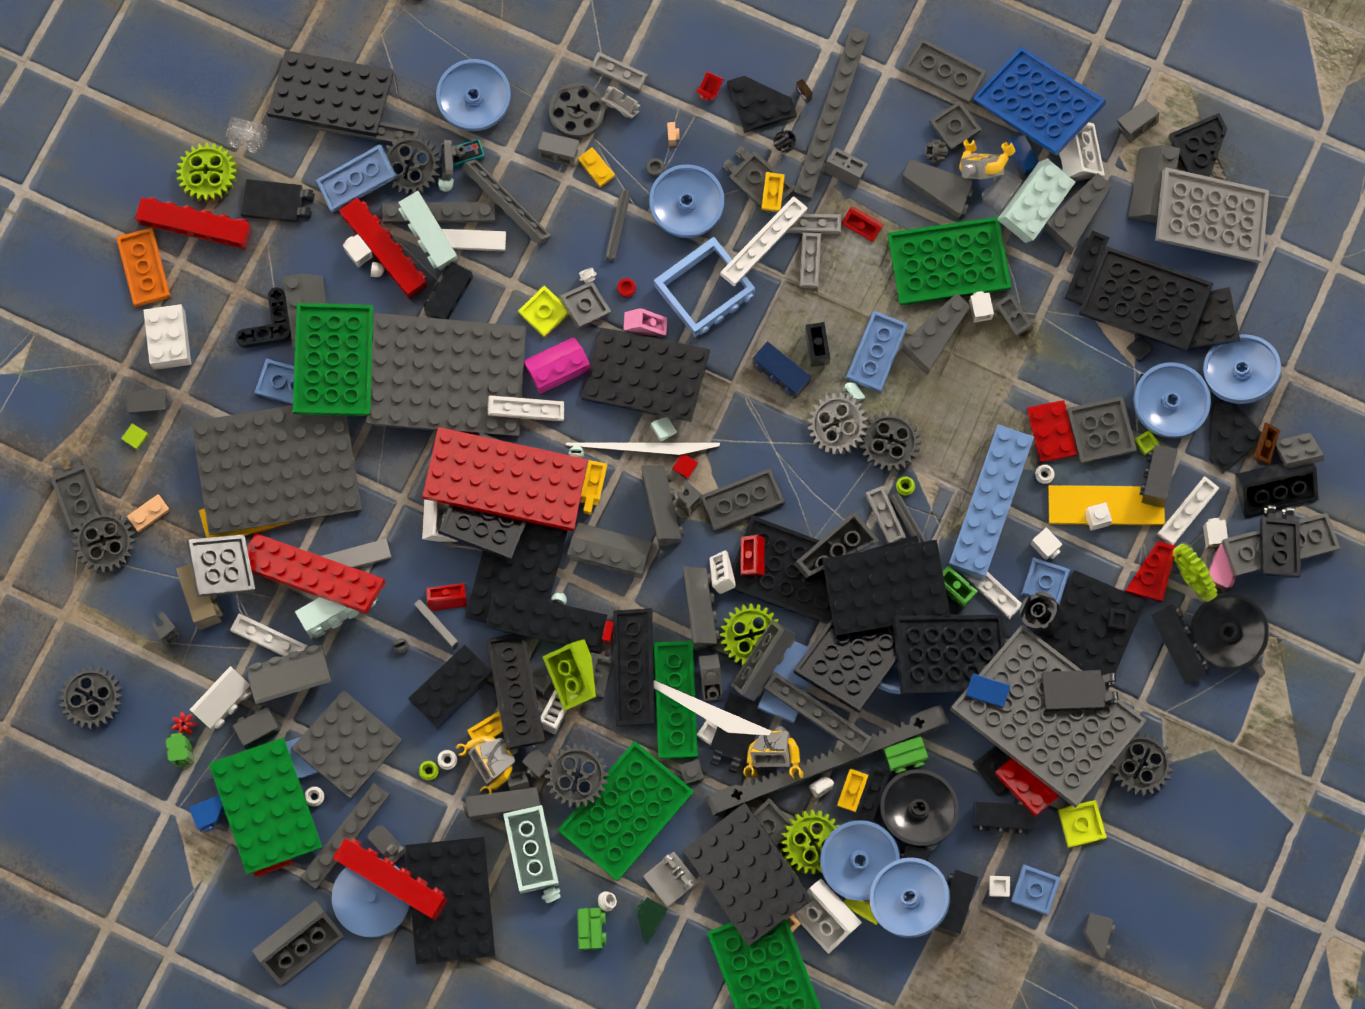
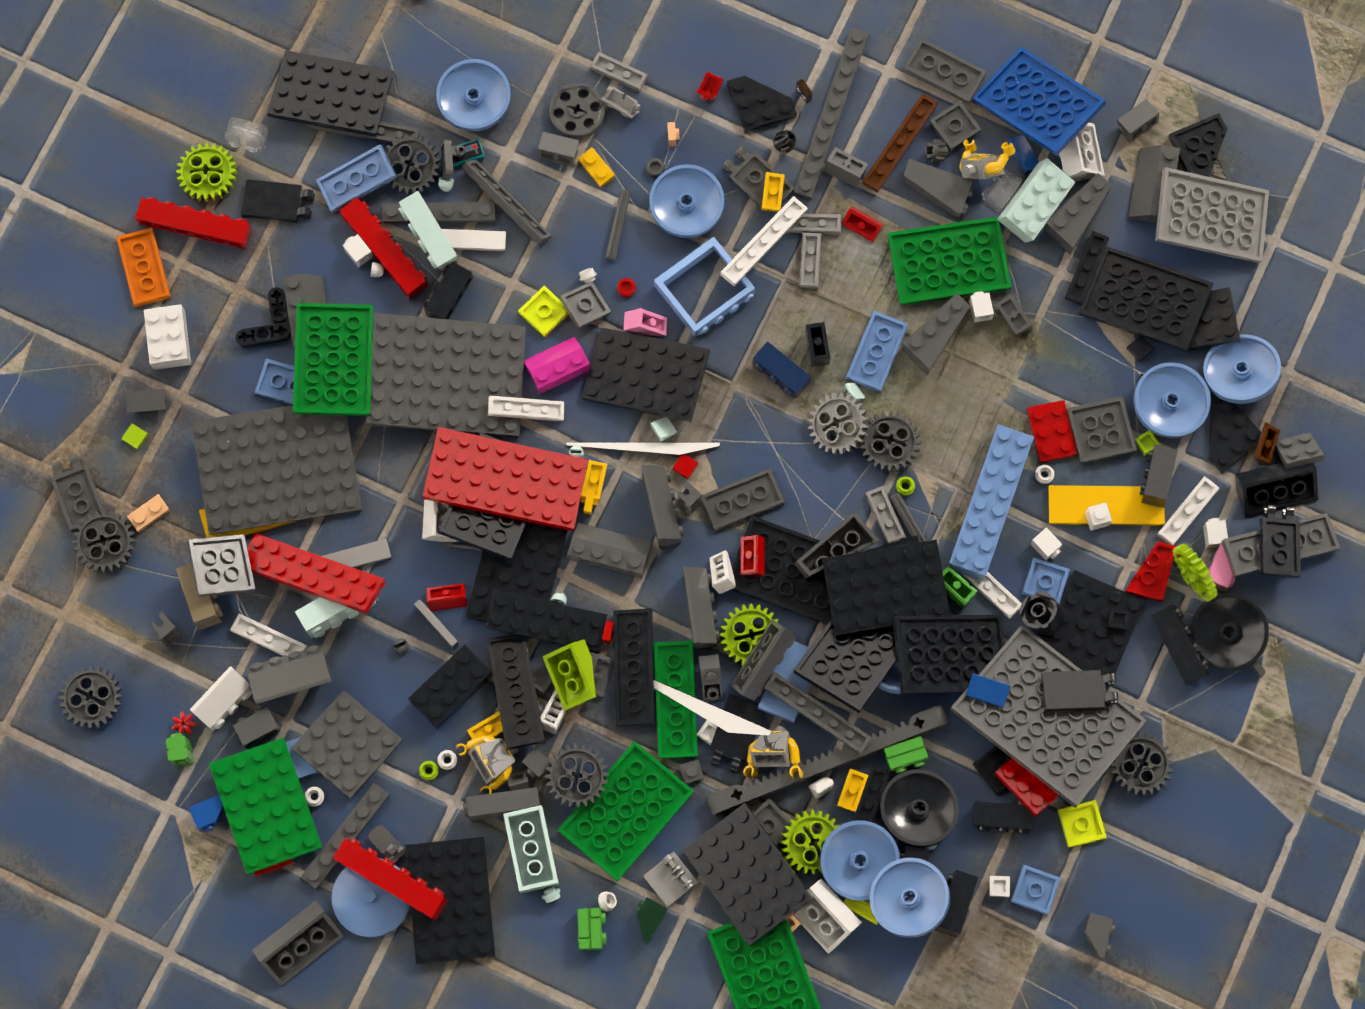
none -> reddish brown plate [862,93,938,193]

